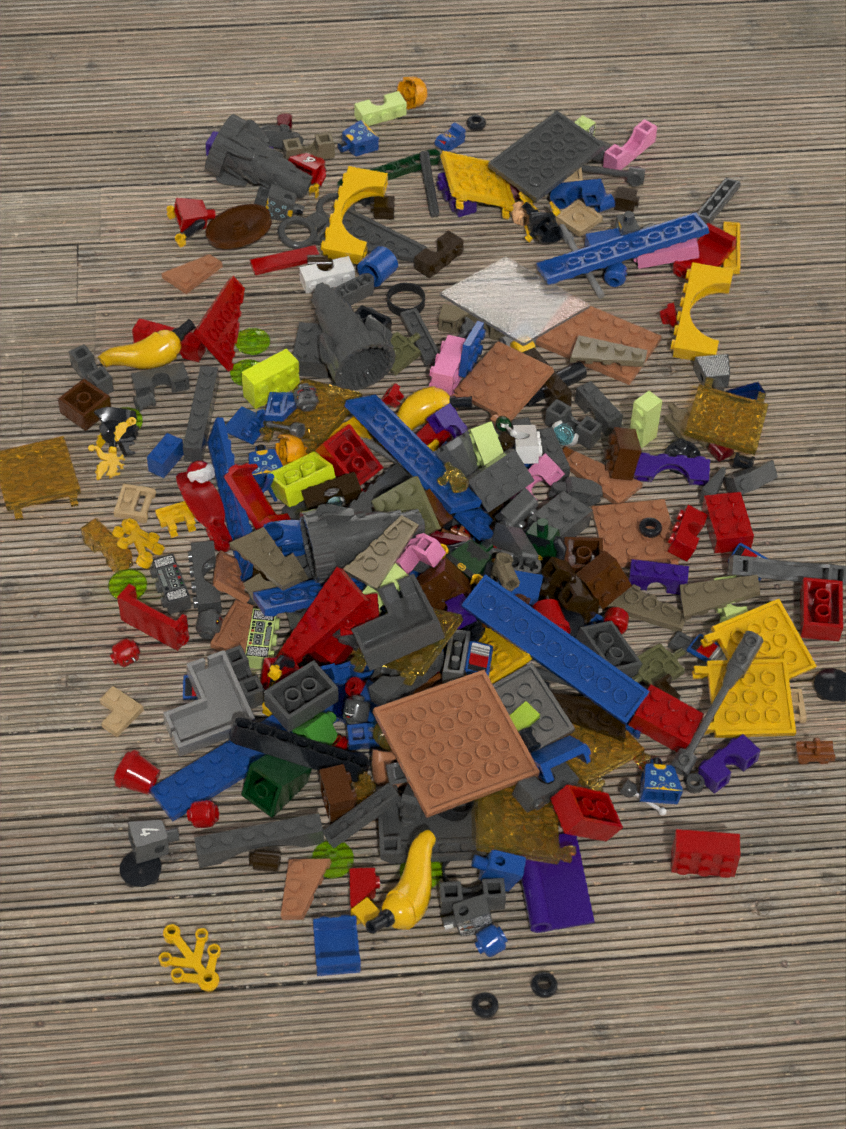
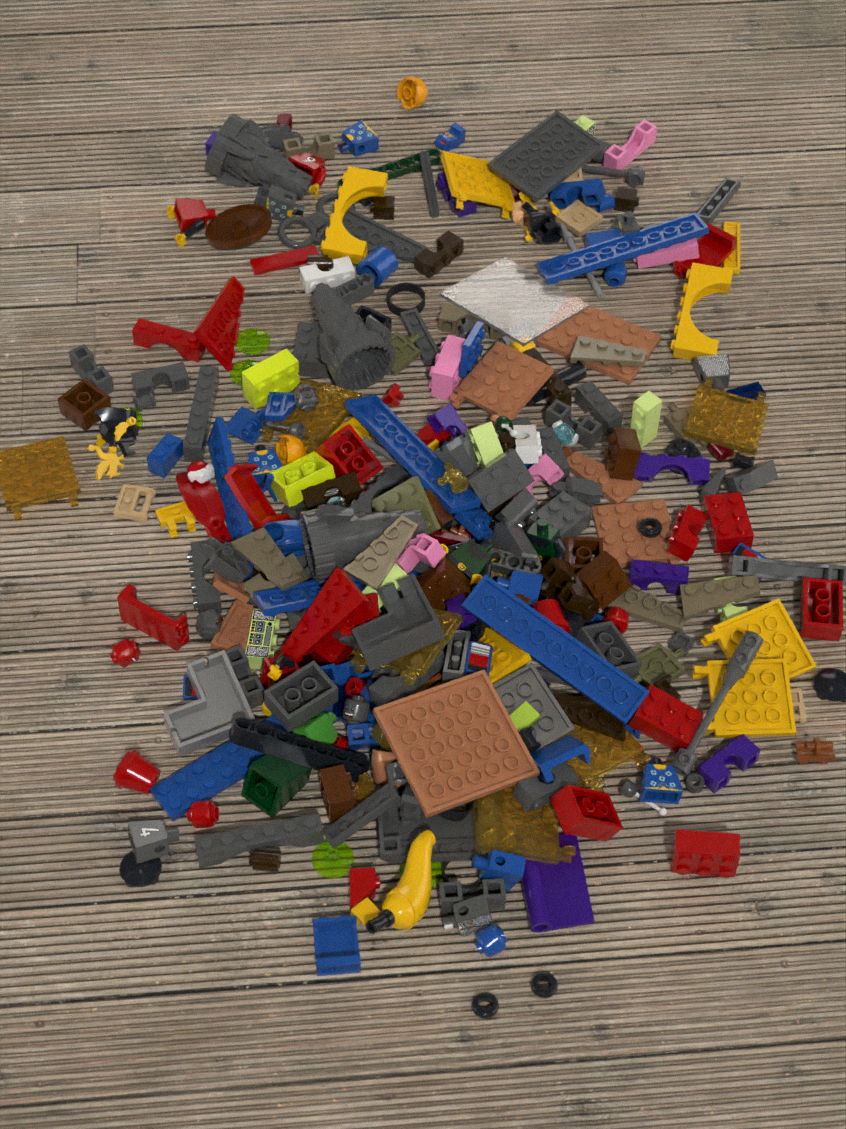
clear yellow arch [80,518,133,575] -> none
yellow animal [97,319,196,369] -> none
tan plate [100,686,144,737] -> none
clear neon green dish [108,569,147,600] -> none
yellow plant [112,518,165,569] -> none
brick [149,553,191,615] -> none
yellow plant [159,924,221,992] -> none
nougat wing [161,254,222,294] -> none
nougat wing [281,859,332,920] -> none
yellowish green arch [355,91,407,126] -> none
yellow animal [380,386,473,448] -> none
black piece [466,115,486,131] -> none
dark tan piece [492,552,520,591] -> none
red tile [660,303,679,328] -> none
slope [686,634,727,662] -> none
none -> dark grey hinge [200,537,251,584]

